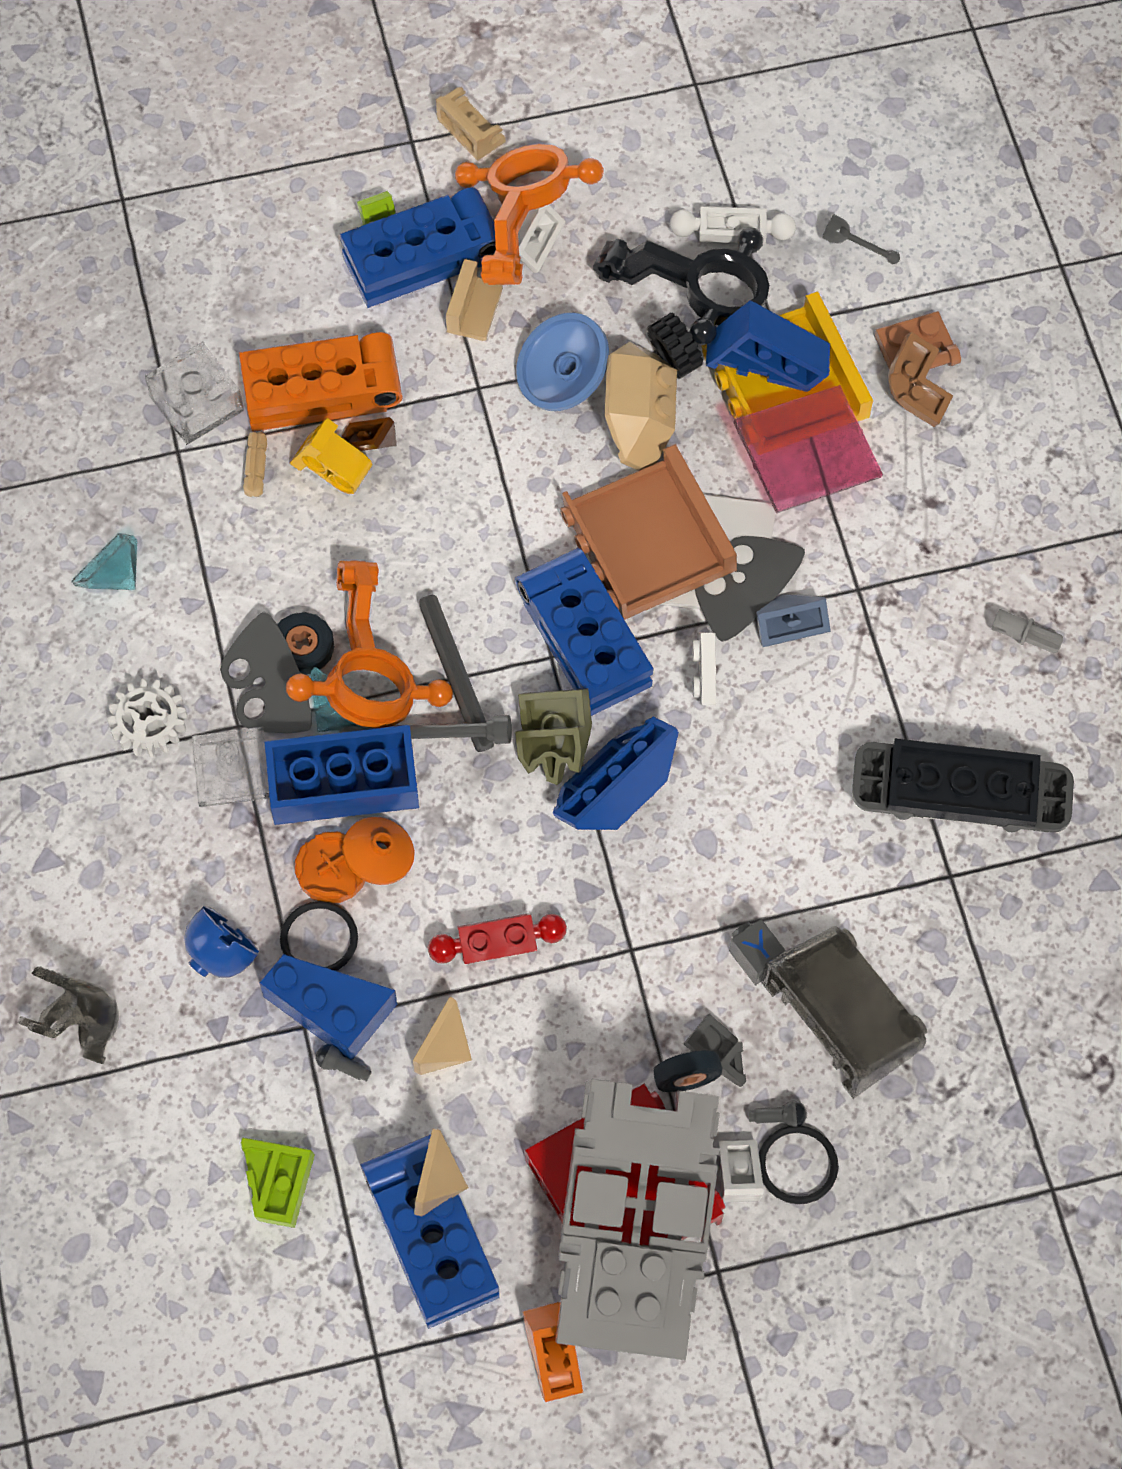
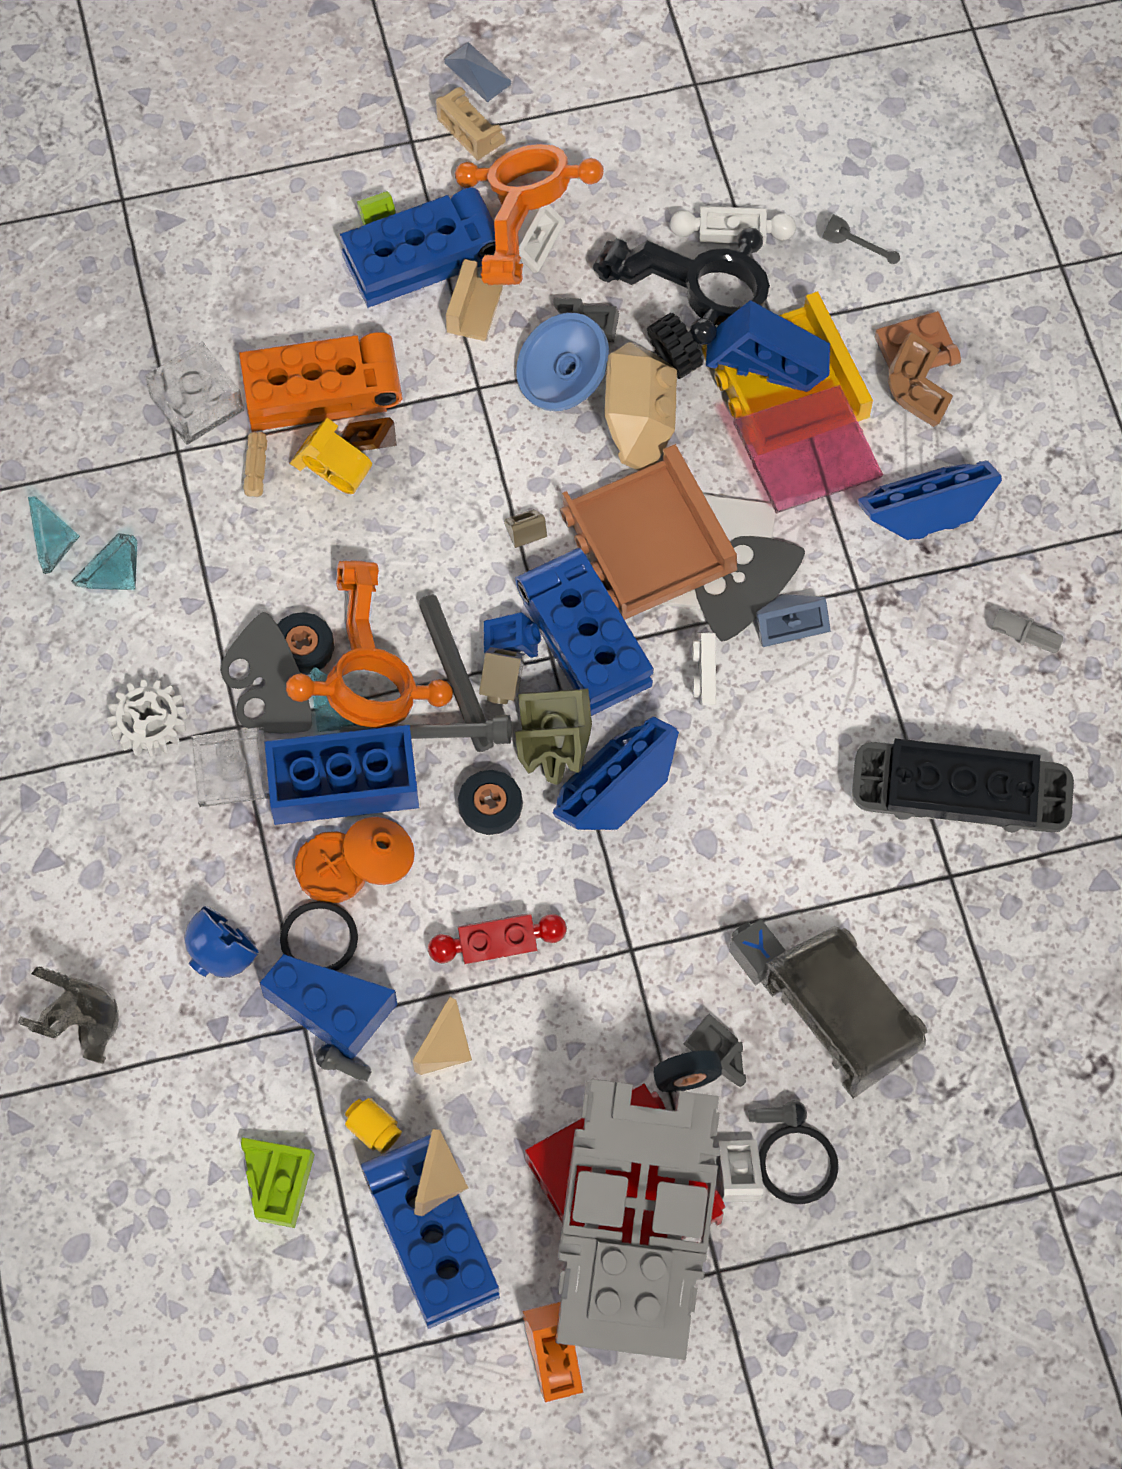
none -> clear light blue slope [28,496,80,574]
none -> yellow brick [345,1098,402,1154]
none -> sand blue slope [444,42,511,102]
none -> black bush [458,770,523,835]
none -> dark tan brick [479,647,525,704]
none -> blue bracket [484,612,541,658]
none -> dark tan slope [504,509,547,548]
none -> dark grey slope [553,298,619,342]
none -> blue wedge [858,460,1002,540]

